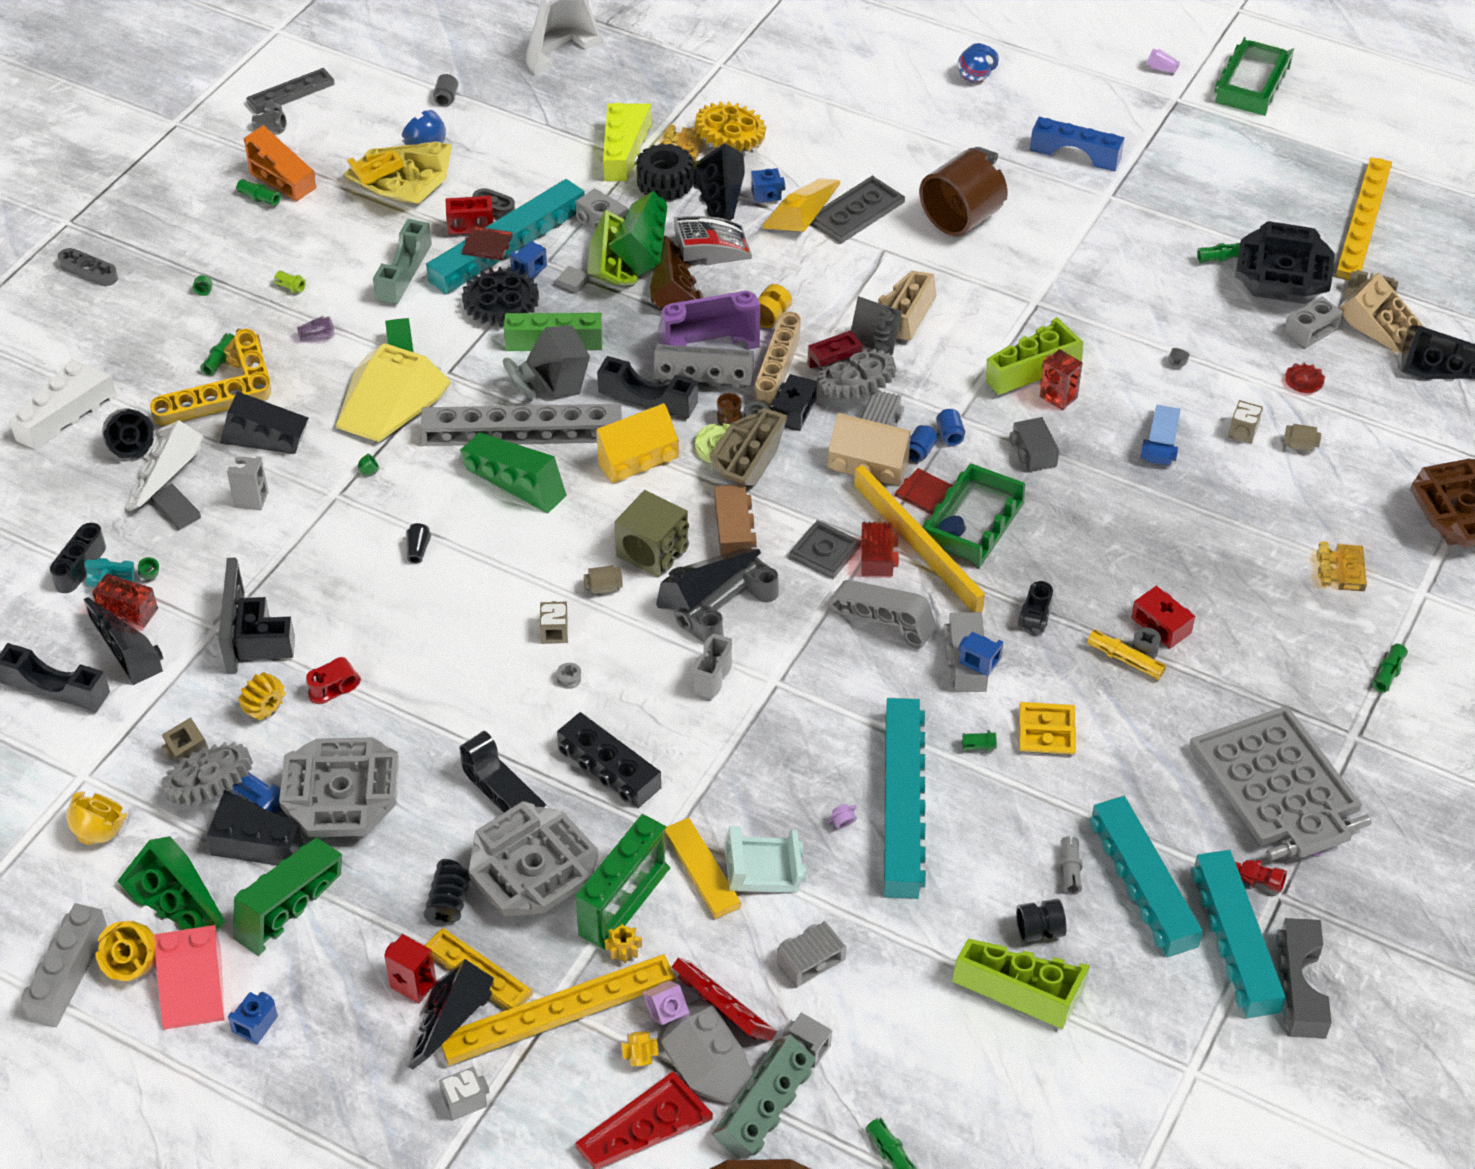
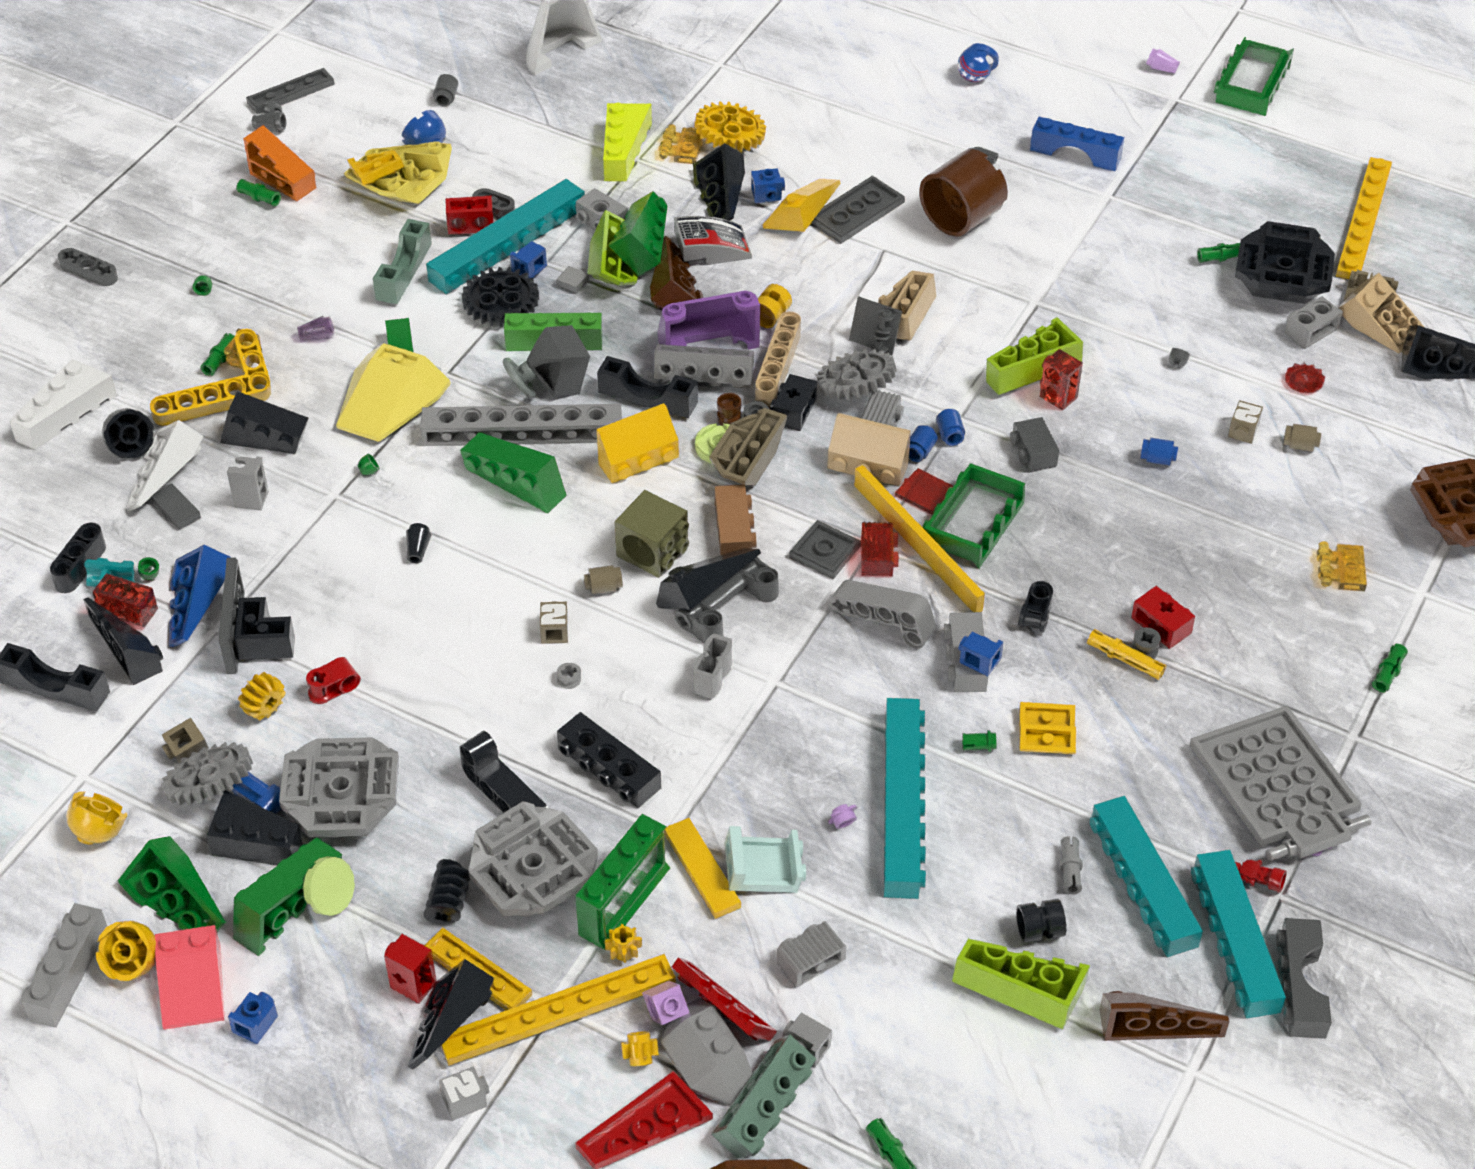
lime pin [274,270,306,293] -> none
clear red piece [462,226,513,261] -> none
black tyre [636,143,693,201] -> none
dark red panel [807,330,863,369] -> none
dark blue tile [939,516,966,537] -> none
light blue tile [1149,404,1180,445] -> none
none -> blue wedge [169,545,231,648]
none -> yellowish green tile [303,856,355,916]
none -> reddish brown wedge [1099,991,1229,1041]

